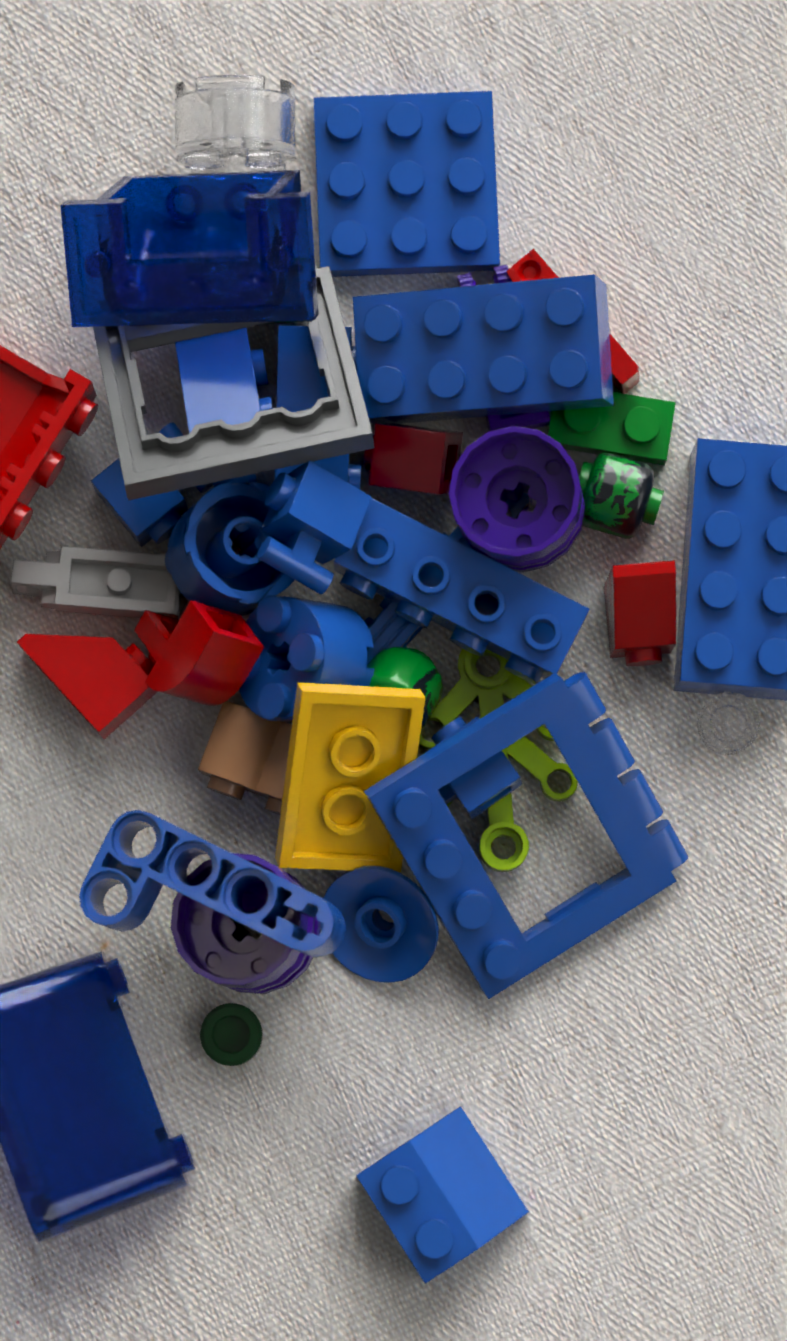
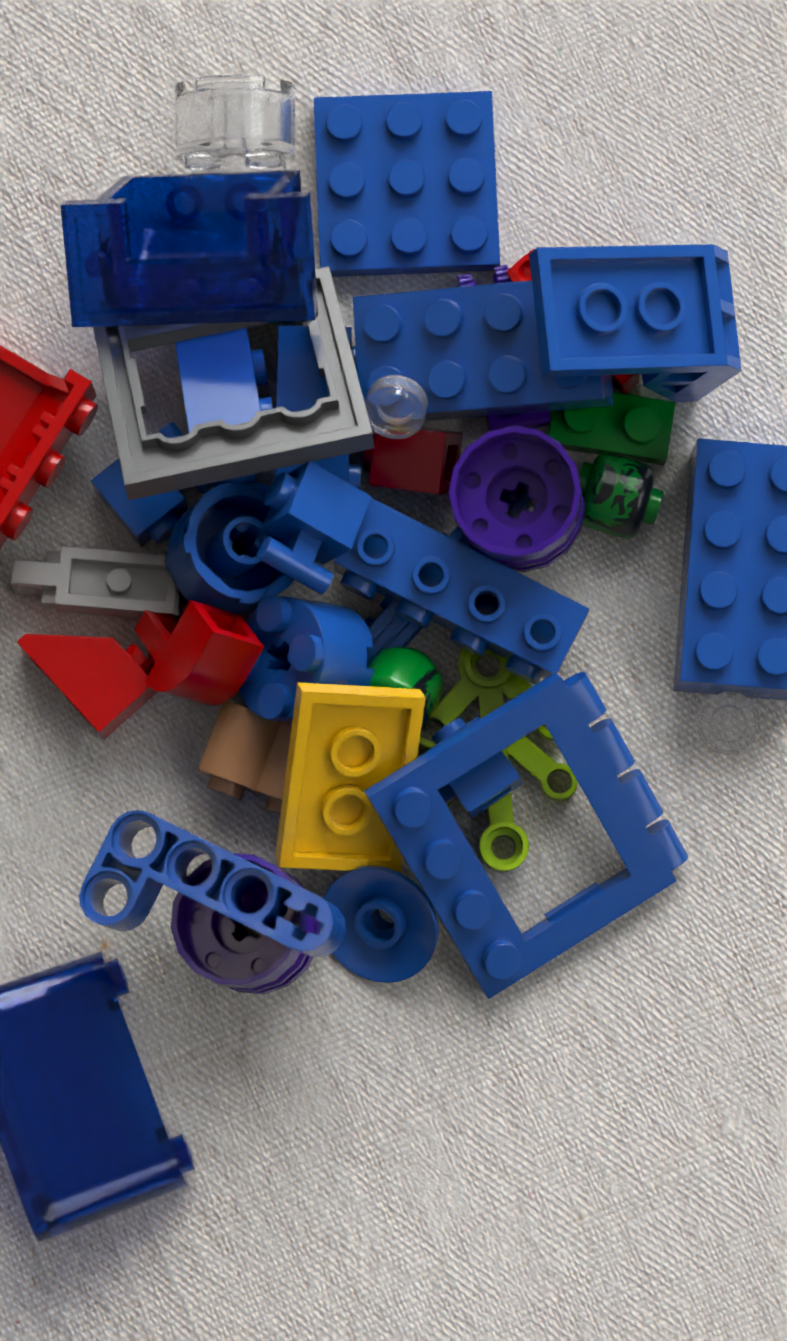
dark green tile [200,1003,263,1066] -> none
blue slope [356,1106,529,1284] -> none
red slope [603,560,676,666] -> none
none -> clear tile [365,375,428,439]
none -> blue bracket [529,244,742,402]

